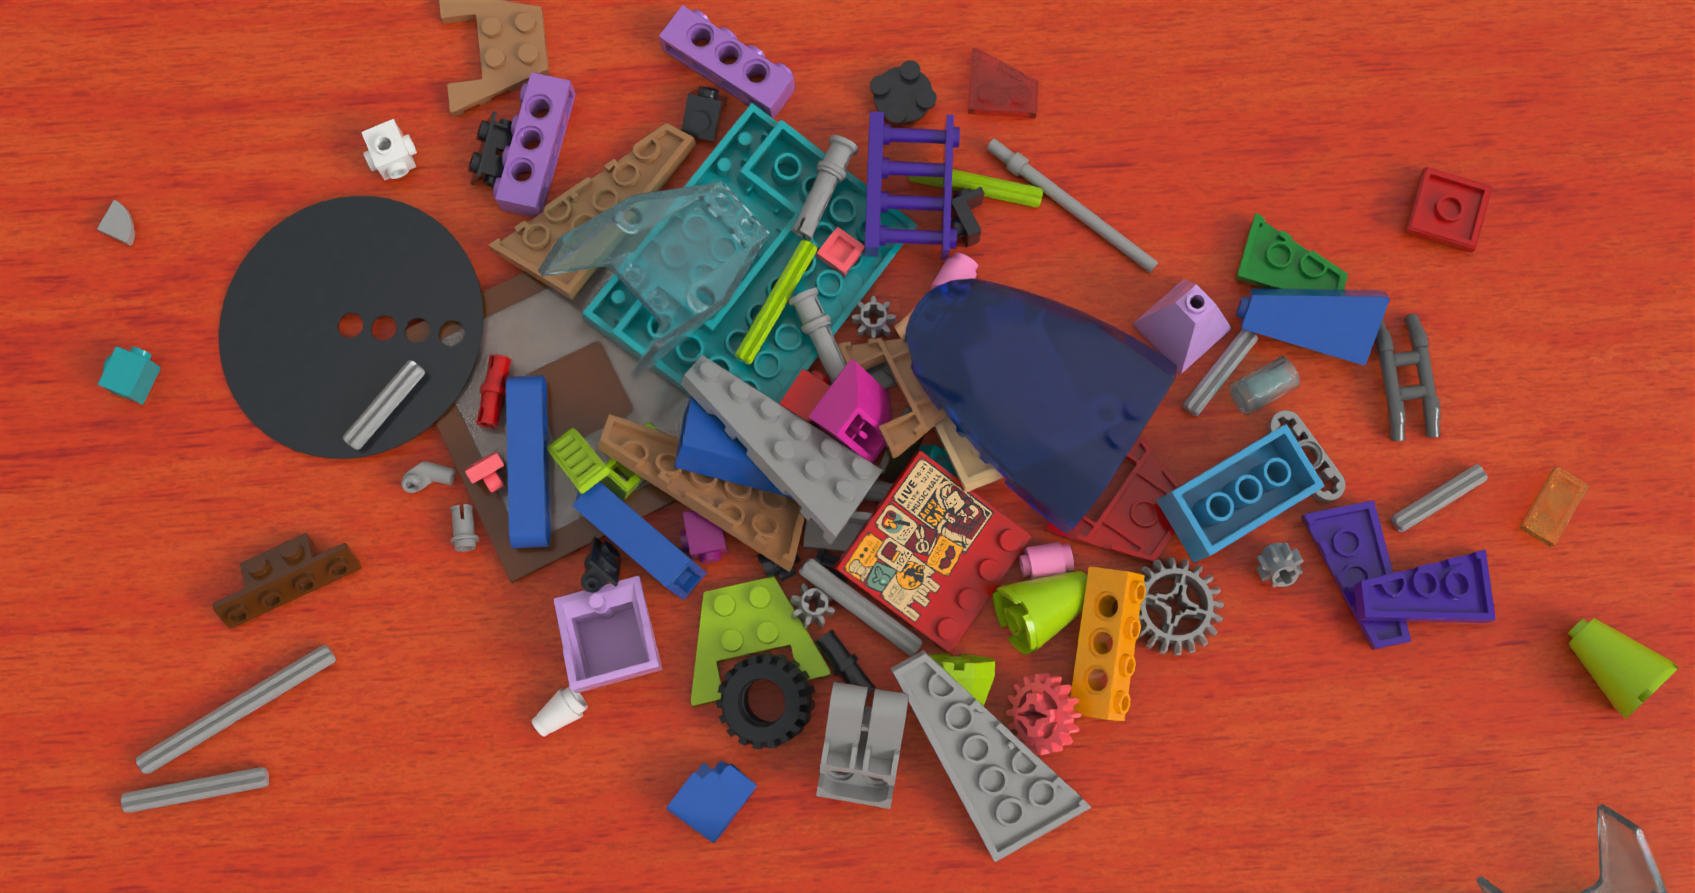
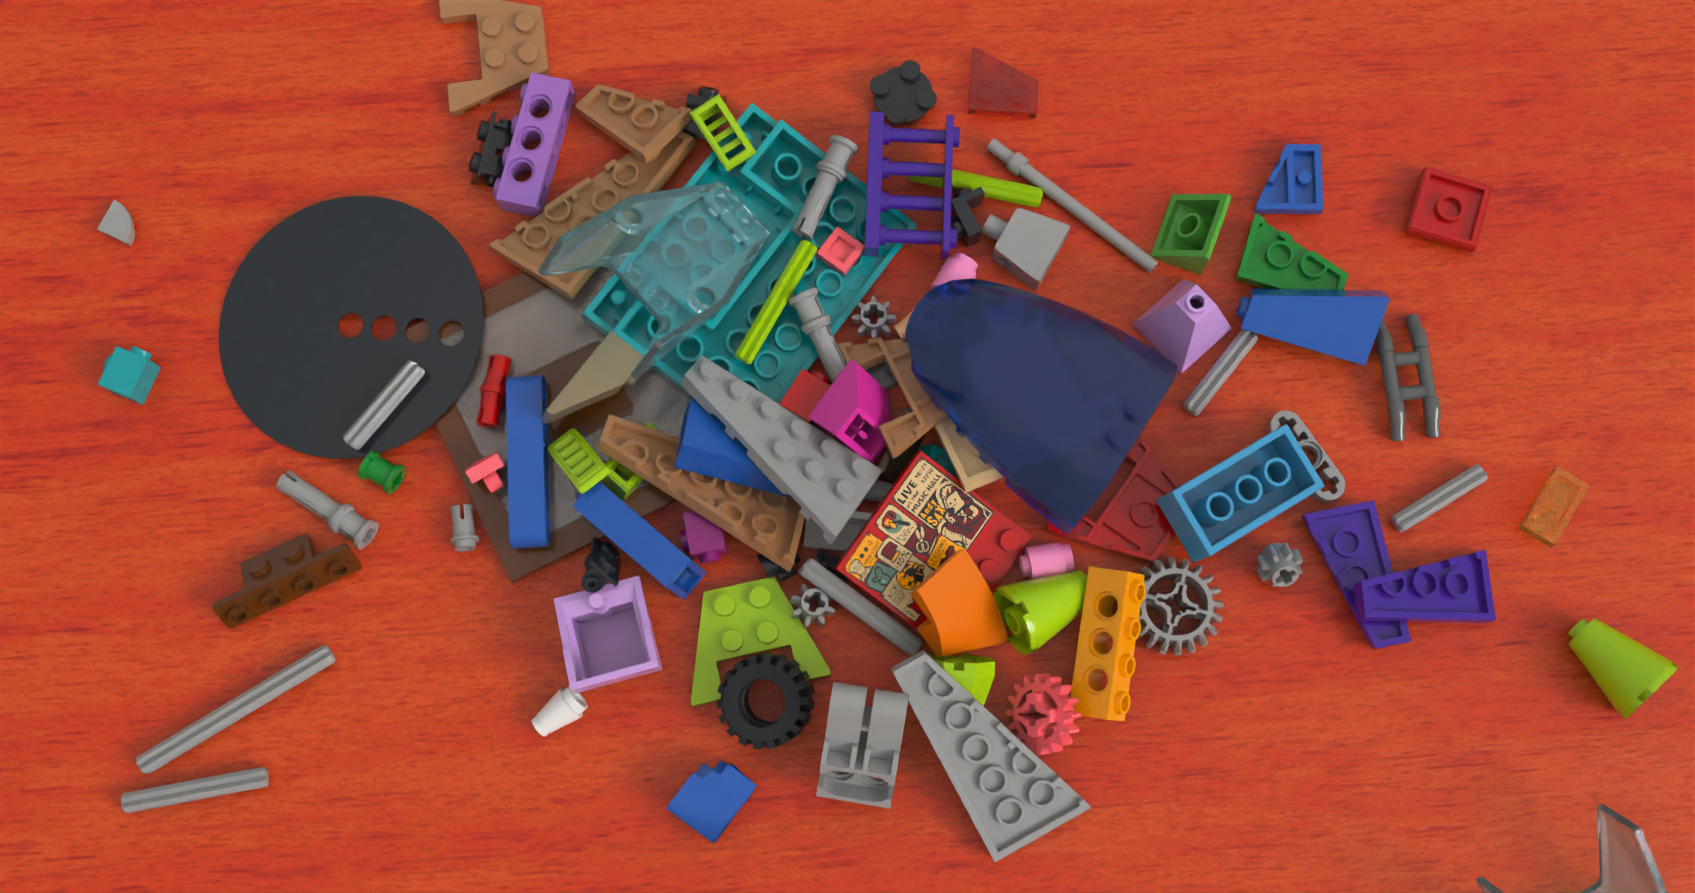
white brick [361,119,417,180] -> none
light grey arm [401,461,456,493] -> none
medium lavender brick [659,5,795,119] -> none
black pin [814,629,876,694] -> none
clear light blue piece [1229,356,1300,415] -> none
none -> light grey pin [276,470,379,550]
none -> green bush [358,450,406,495]
none -> dark tan slope [540,331,645,424]
none -> medium nougat wing [575,84,693,163]
none -> lime slope [690,94,757,172]
none -> orange slope [910,548,1008,658]
none -> light grey torso [981,208,1071,292]
none -> bright green slope [1150,194,1232,275]
none -> blue wing [1254,144,1324,214]

